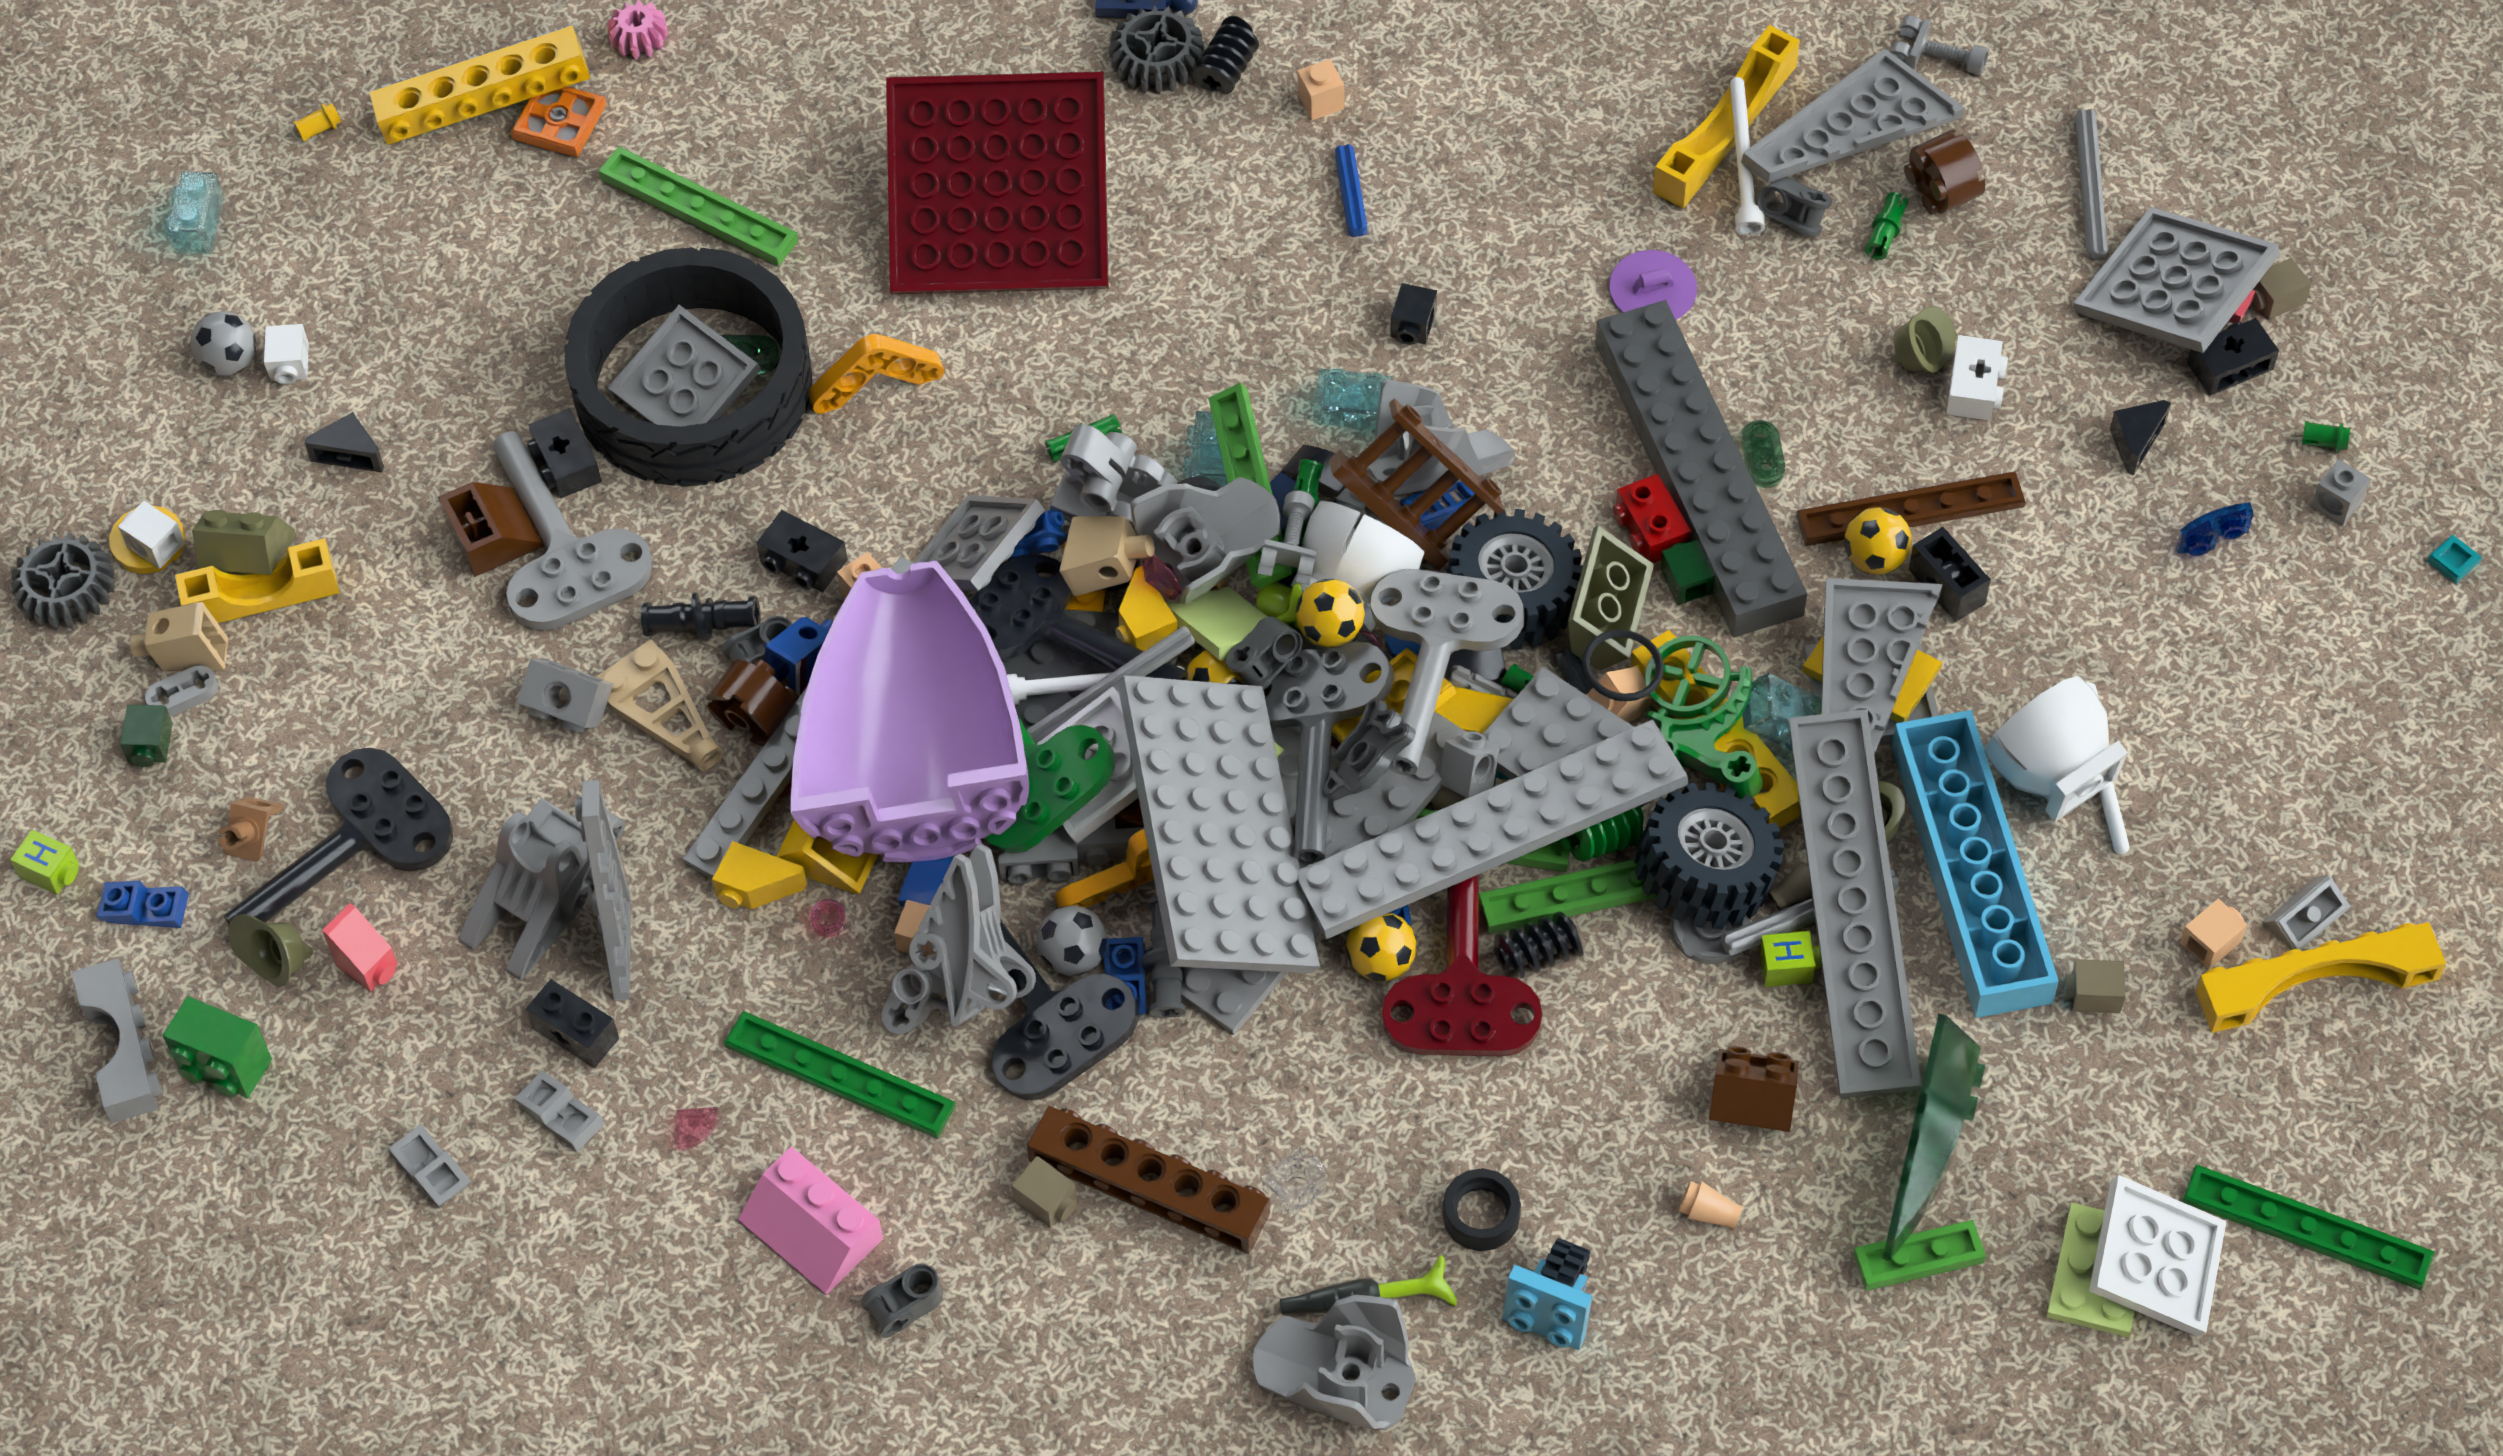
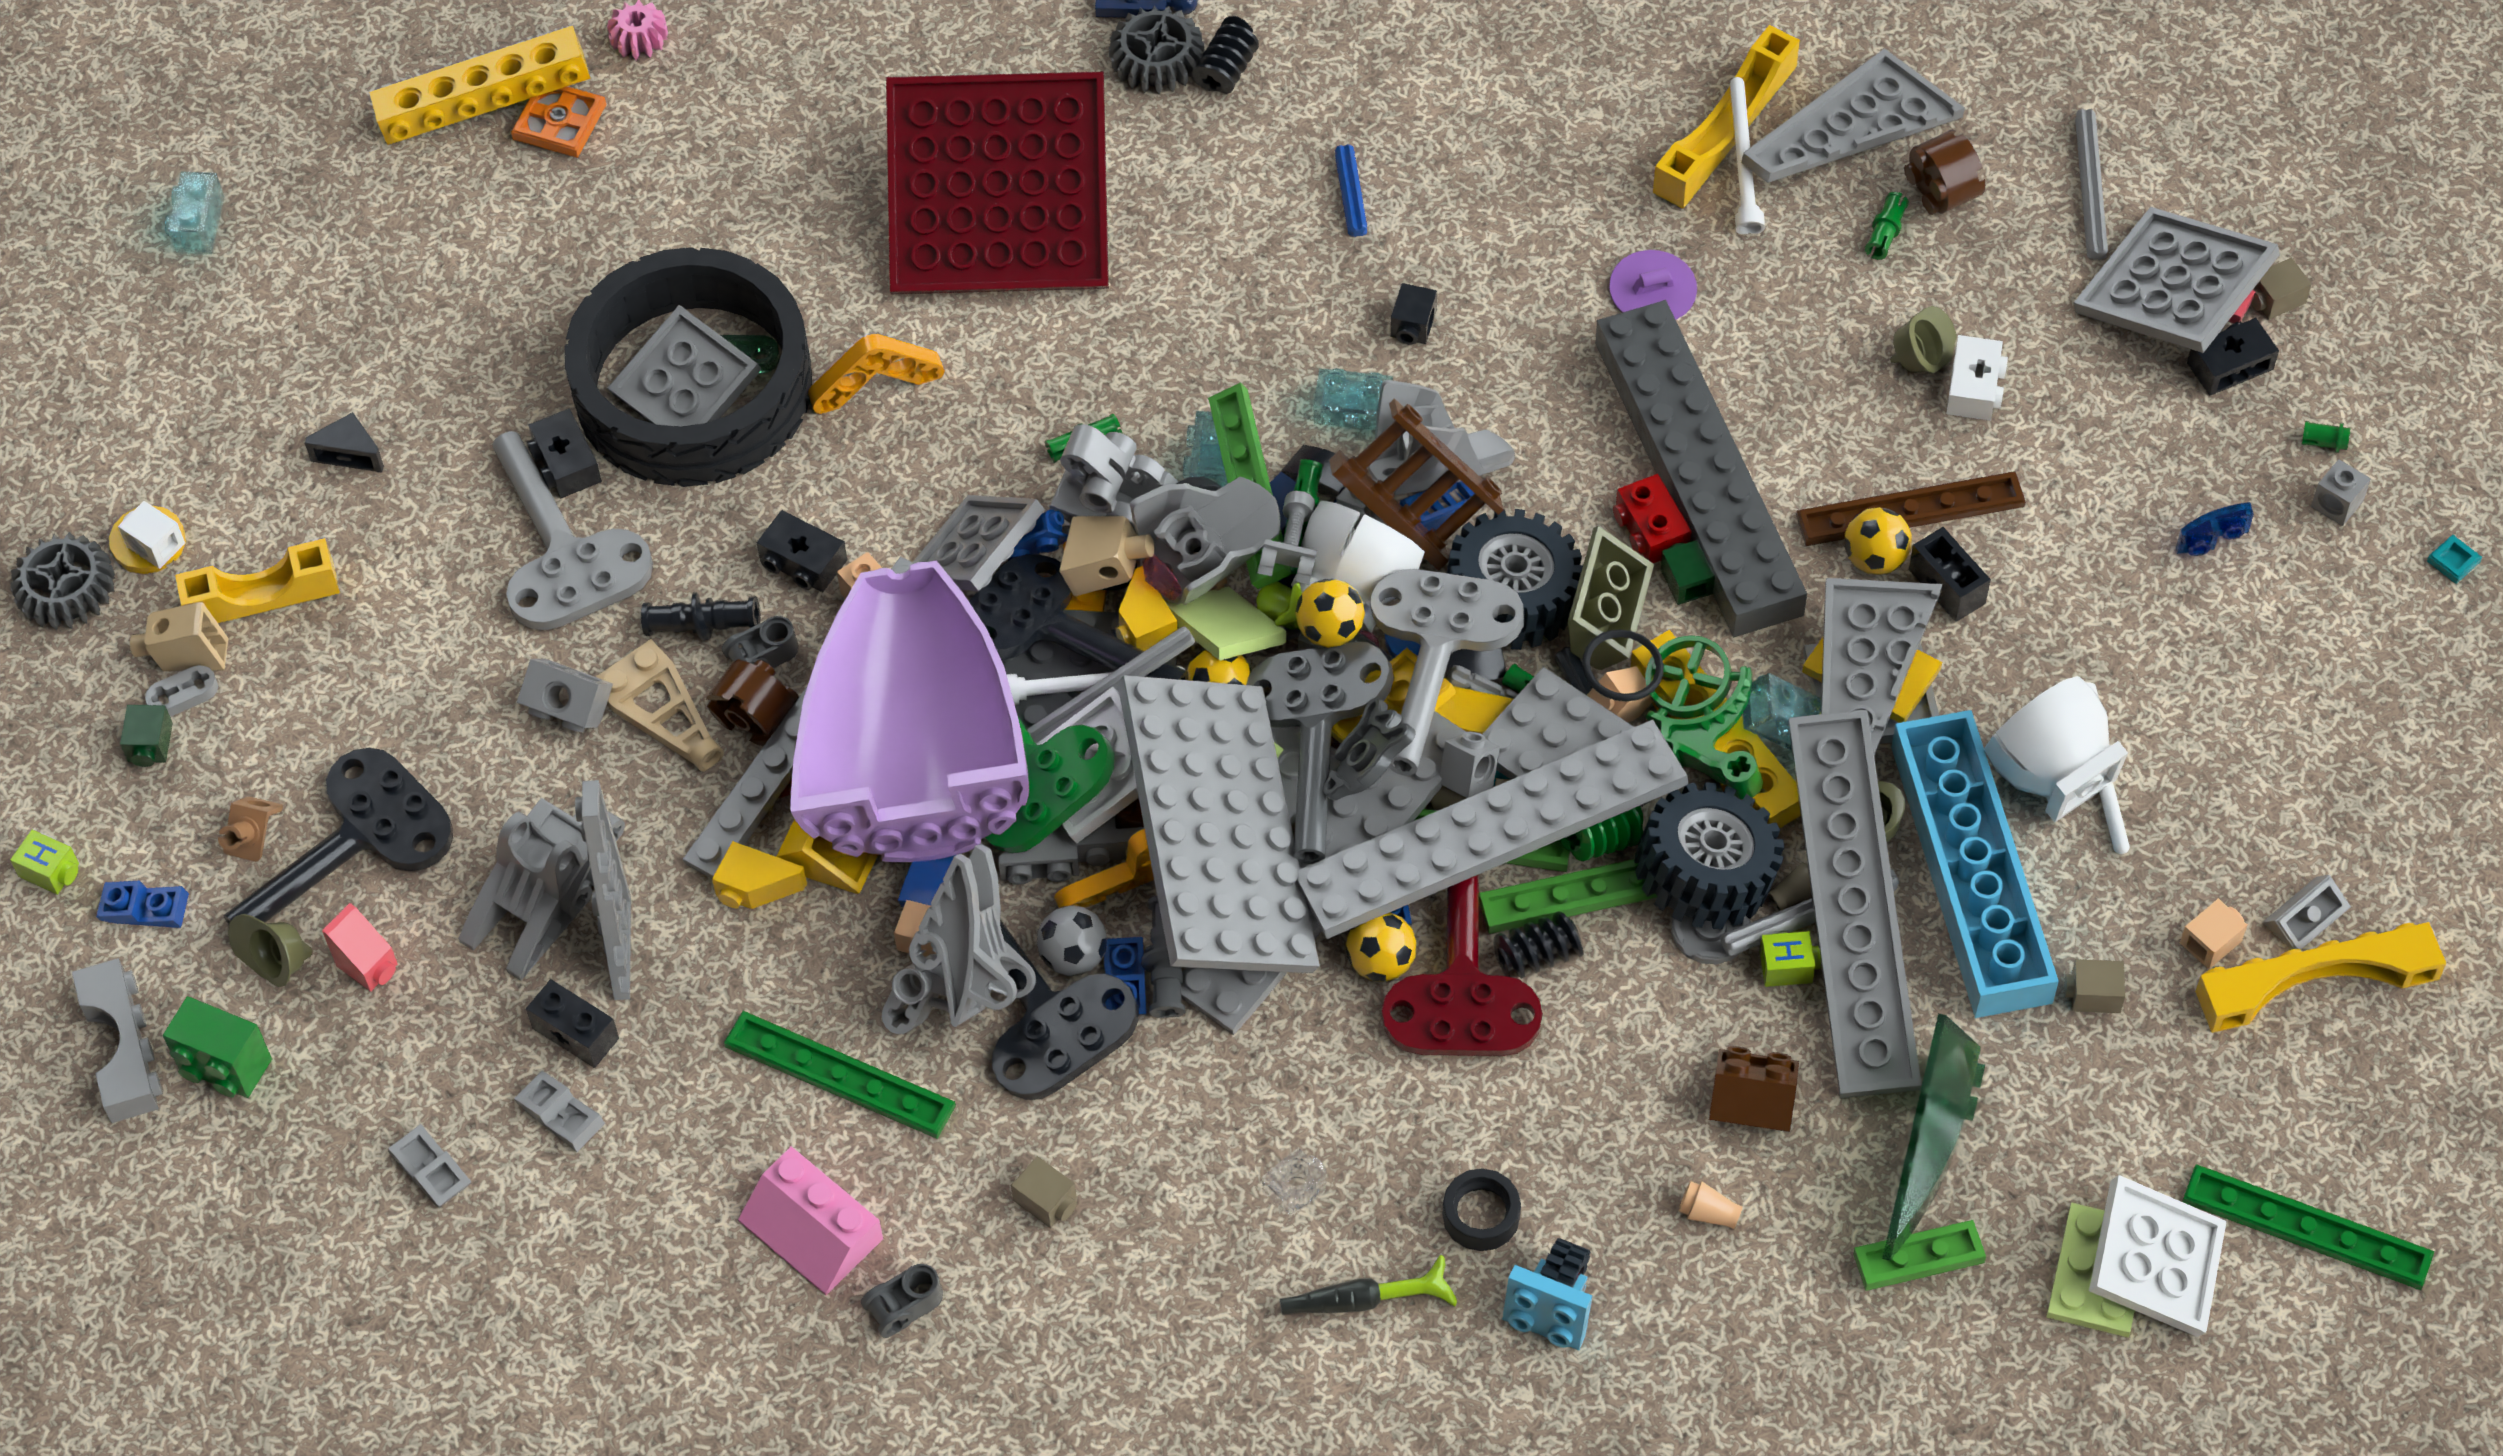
light grey piece [190,311,257,376] -> none
olive slope [192,510,296,575] -> none
white brick [264,324,309,384] -> none
yellow pin [293,103,342,142] -> none
reddish brown slope [438,482,544,577] -> none
bright green plate [598,146,799,266] -> none
clear pink tile [677,1107,719,1151] -> none
blue torso [765,617,833,696] -> none
clear pink bush [810,899,846,938] -> none
reddish brown brick [1027,1105,1270,1254] -> none
dark grey piece [1226,616,1302,690] -> none
light grey piece [1253,1295,1416,1430] -> none
light nougat brick [1297,59,1344,120] -> none
clear green plate [1741,420,1785,488] -> none
dark grey piece [1757,177,1832,236] -> none
light grey bar [1890,15,1989,76] -> none
black slope [2110,400,2171,475] -> none

